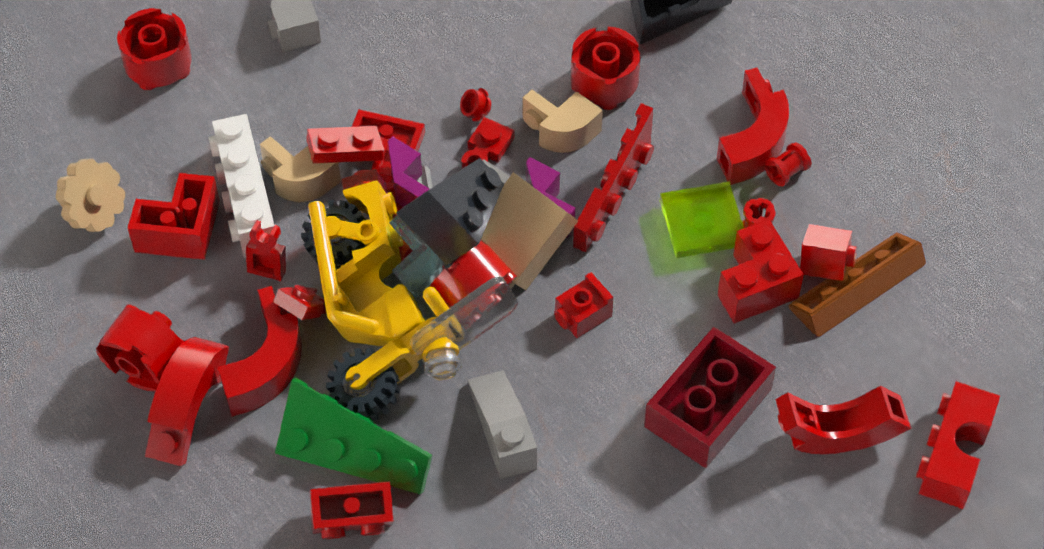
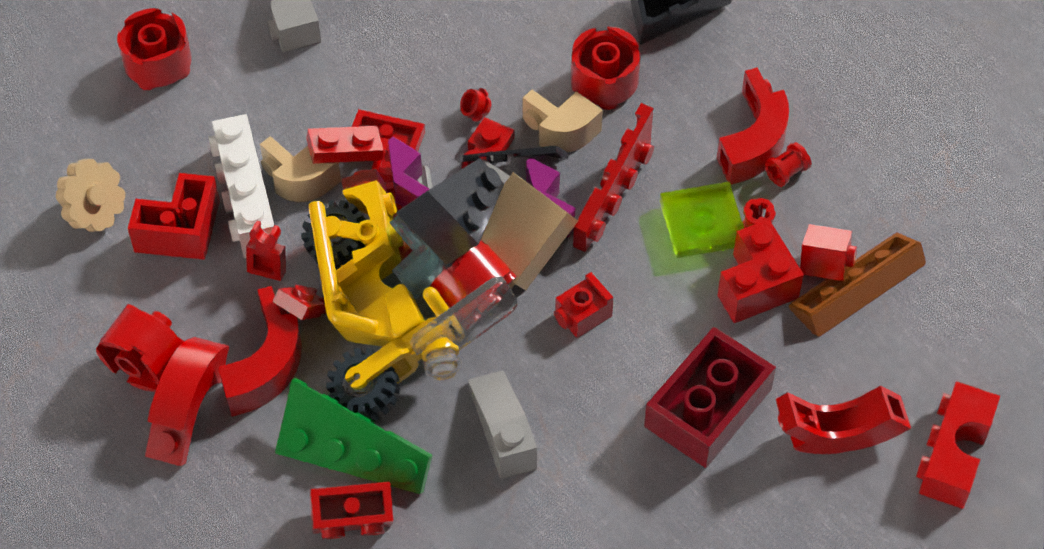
none -> black piece [460,146,568,164]

